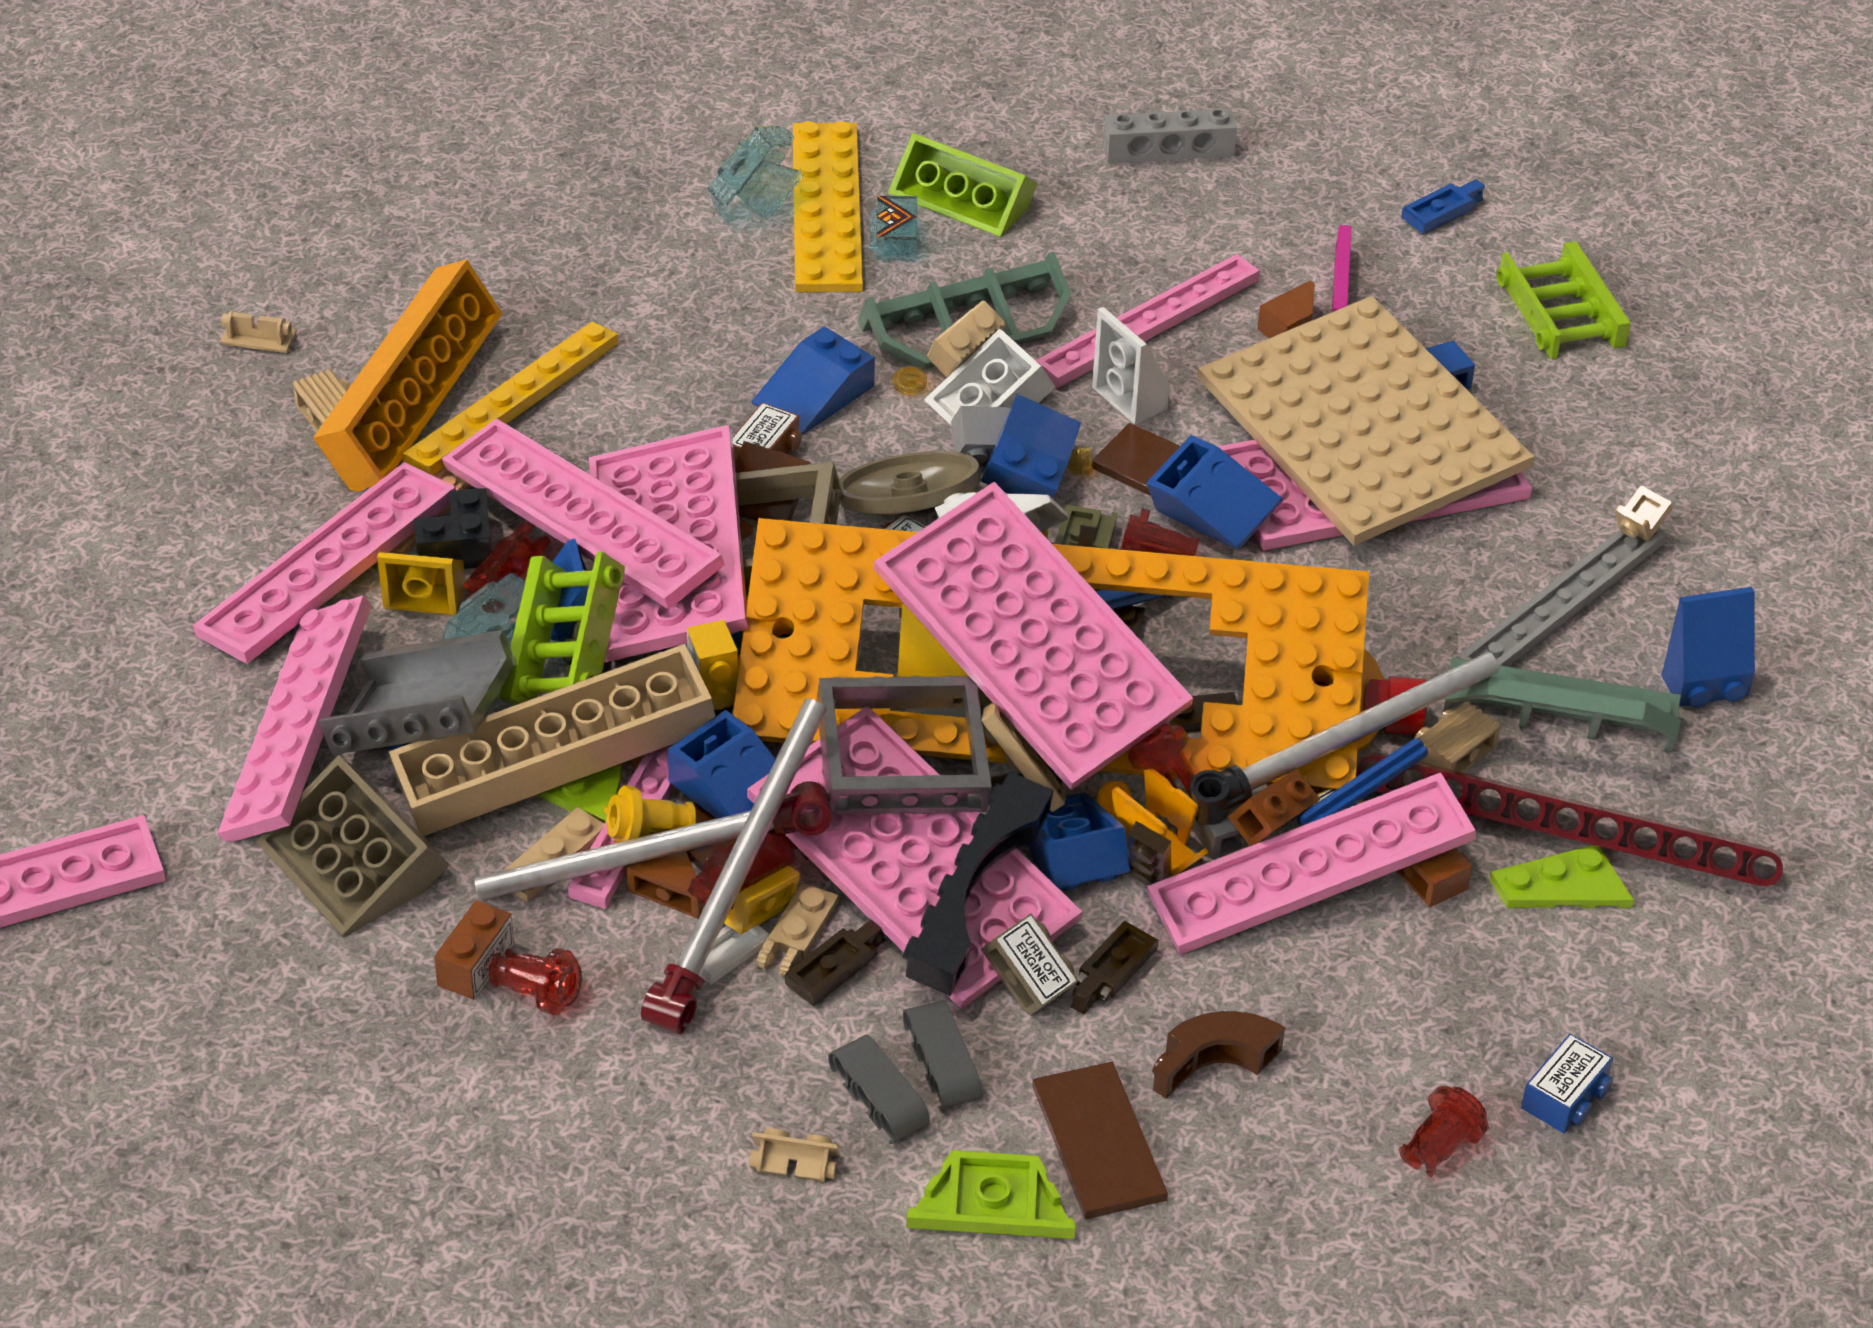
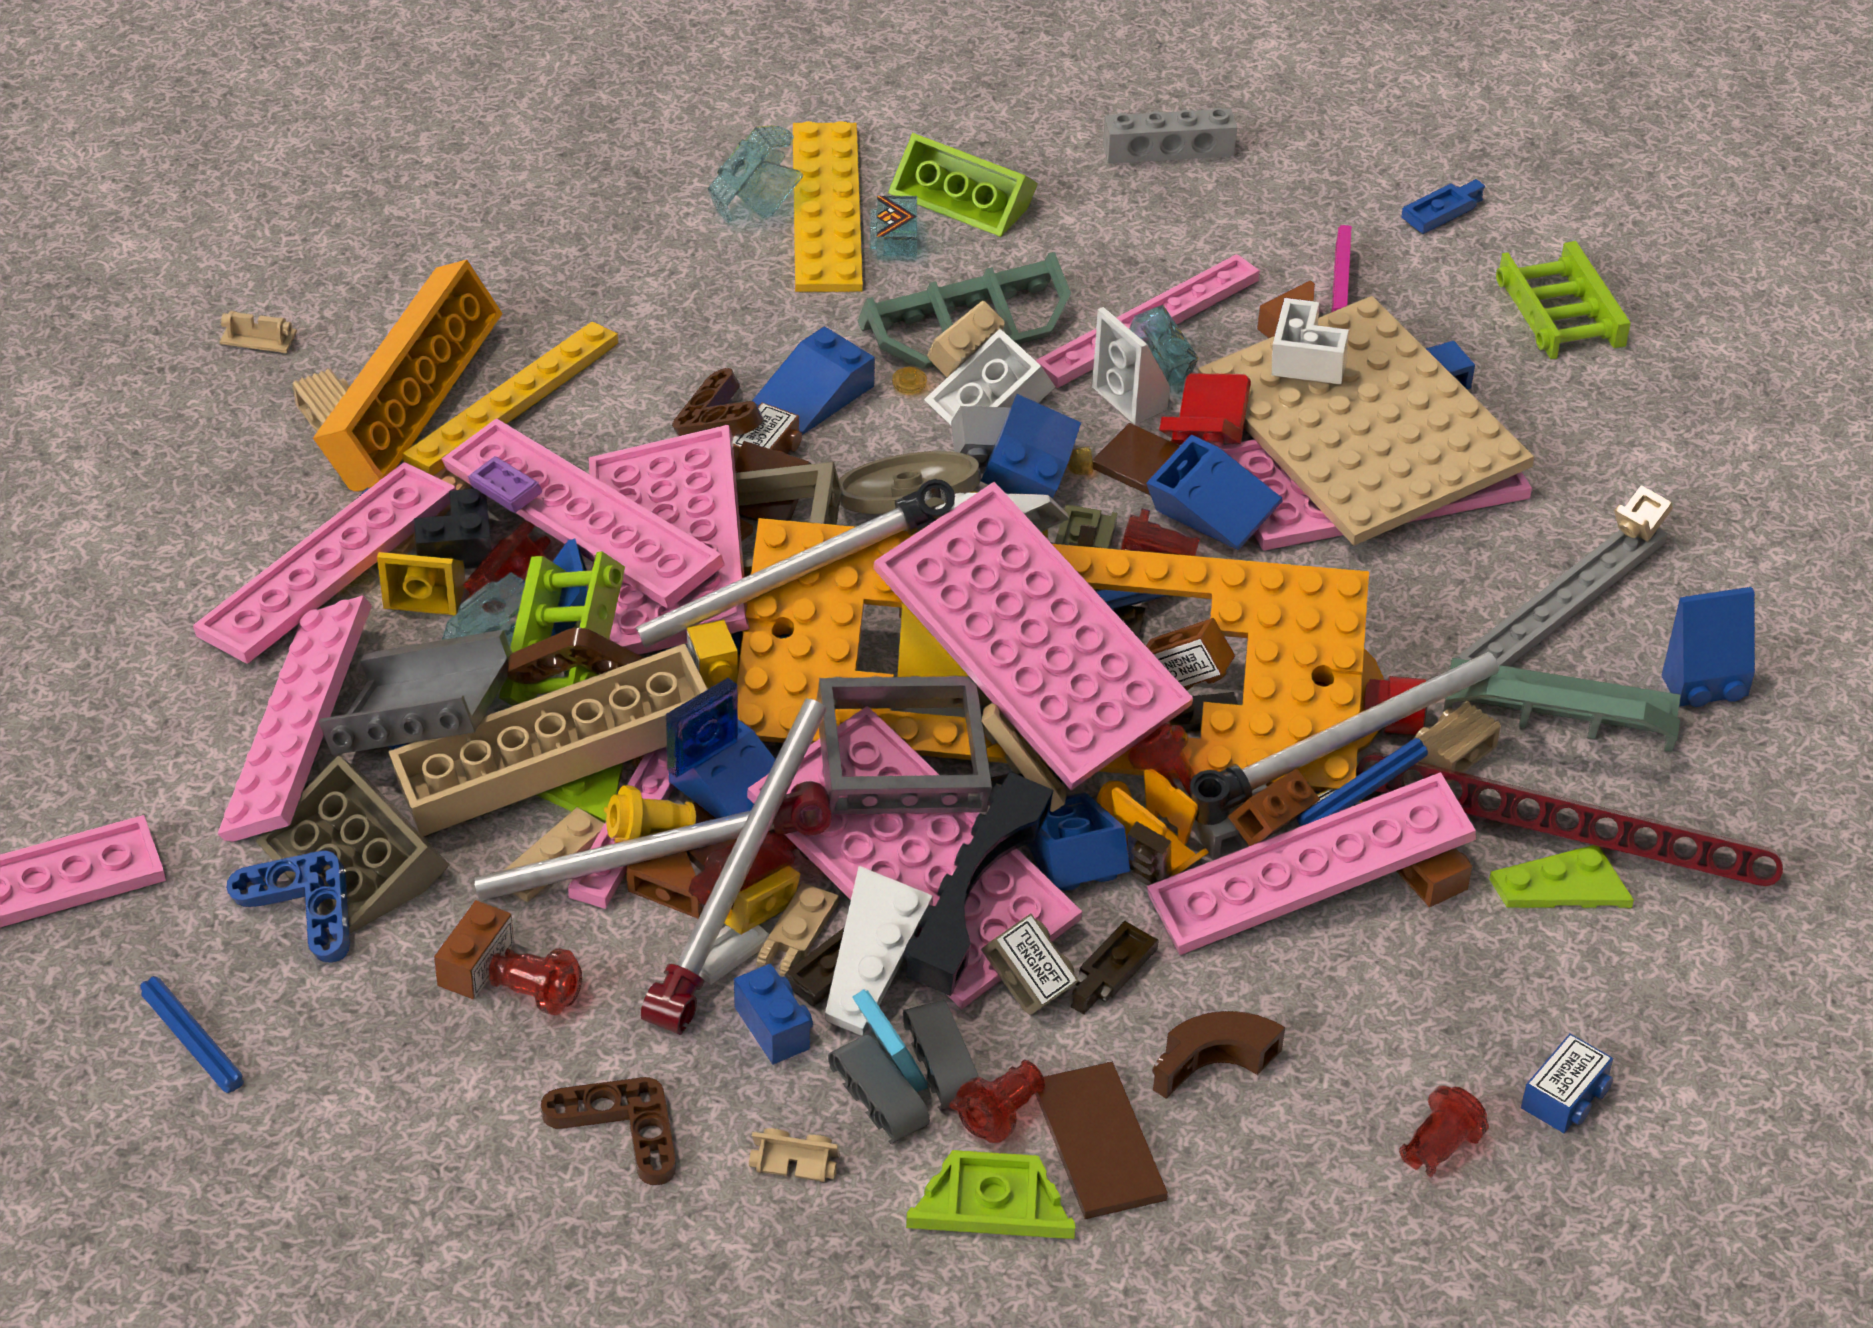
none -> blue axle [140,976,244,1093]
none -> blue beam [226,851,350,963]
none -> medium lavender plate [468,456,542,513]
none -> reddish brown beam [507,628,644,684]
none -> reddish brown beam [541,1077,676,1185]
none -> flat silver piece [636,479,955,648]
none -> clear blue tile [666,677,738,778]
none -> reddish brown beam [672,368,763,436]
none -> blue brick [734,963,813,1065]
none -> white wing [825,866,933,1036]
none -> medium azure tile [852,989,928,1092]
none -> clear red piece [949,1059,1045,1143]
none -> clear light blue brick [1129,305,1199,386]
none -> brick [1146,618,1235,690]
none -> red bracket [1159,373,1251,446]
none -> white brick [1271,298,1349,384]

